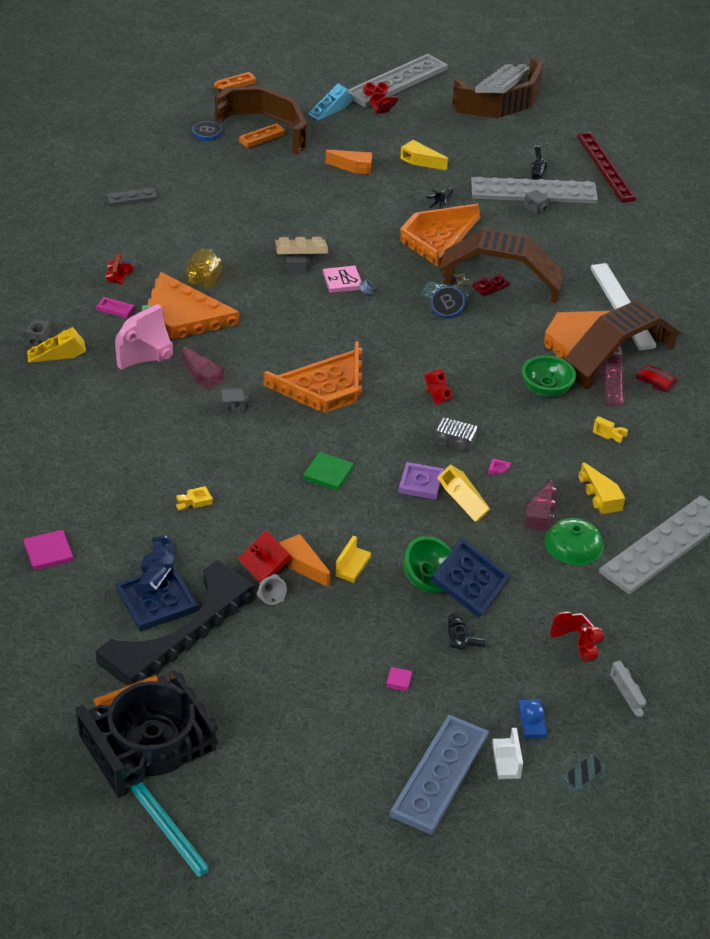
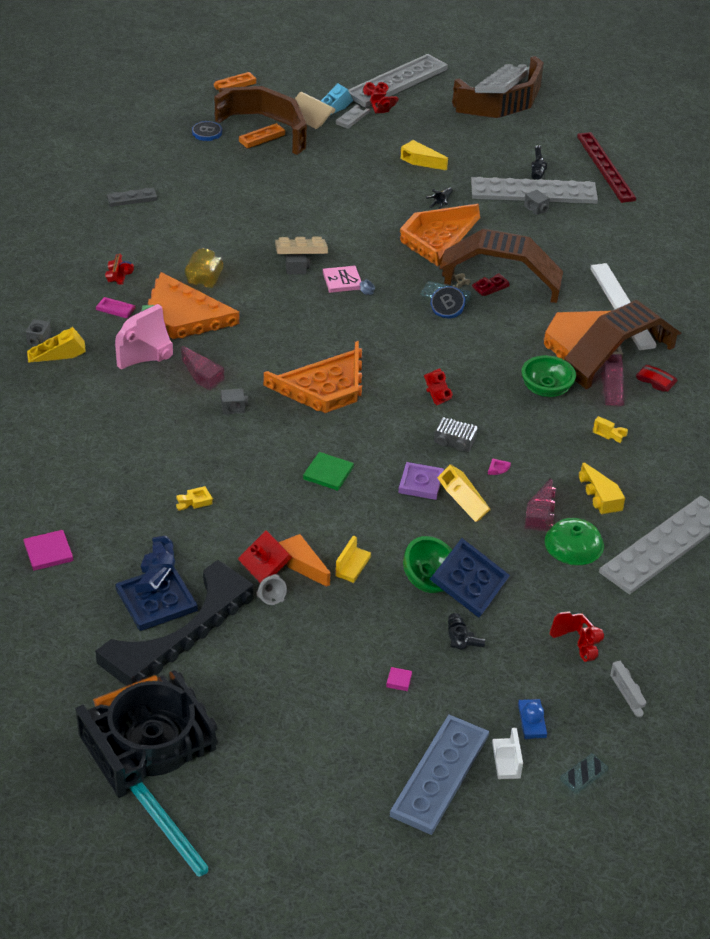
orange slope [326,150,372,175] -> none
none -> tan piece [295,92,335,129]
none -> light grey hinge [336,104,370,129]

